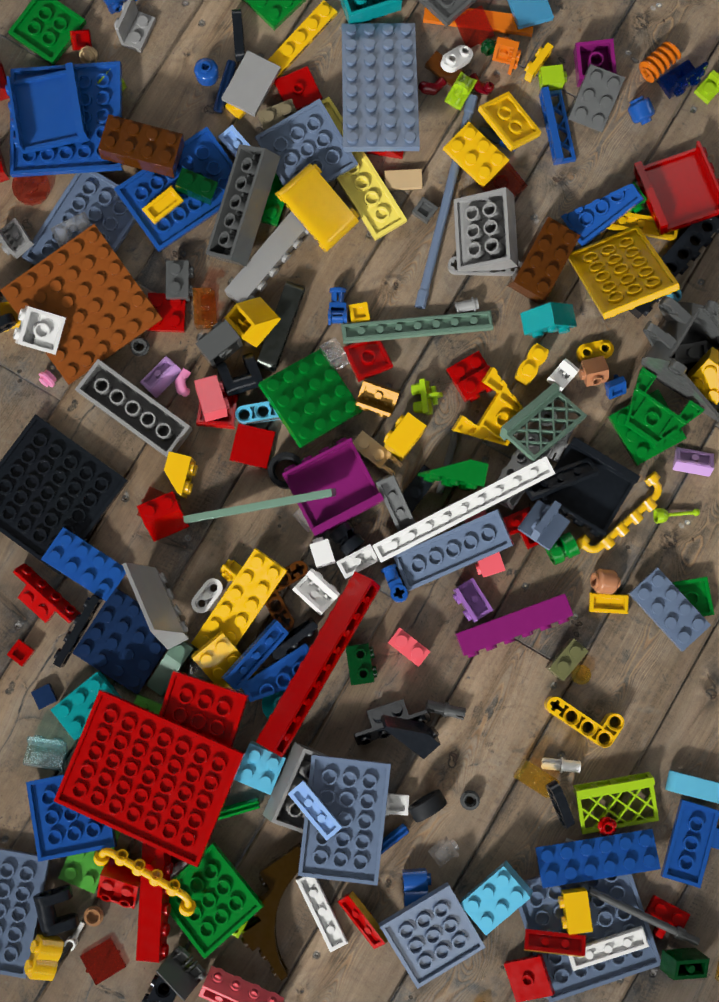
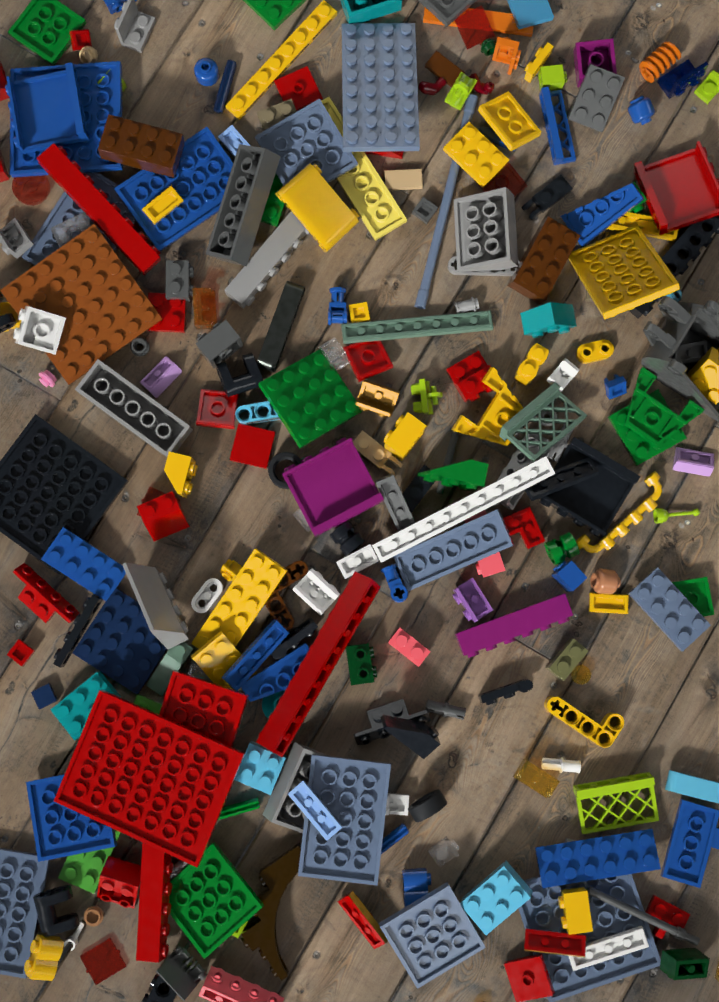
clear light blue bracket [23,735,68,771] -> none
yellow bar [93,847,196,916] -> none
dark green brick [175,167,218,205] -> none
bright pink arm [175,368,191,397] -> none
sand green tile [183,488,337,523] -> none
coral brick [194,375,230,422] -> none
light grey tile [222,50,281,117] -> none
yellow slope [224,297,281,348] -> none
black beam [232,9,245,62] -> none
white tile [295,876,348,952] -> none
white brick [309,537,335,569] -> none
white plate [440,45,473,73] -> none
dark grey plate [460,790,480,810] -> none
sand blue bracket [518,500,570,550] -> none
black beam [545,780,575,829] -> none
nougat brick [579,356,609,387] -> none
red plate [598,817,617,836] -> none
none -> red brick [37,143,161,275]
none -> black hinge [478,679,534,705]
none -> black hinge [521,175,573,220]
none -> blue brick [551,560,587,592]

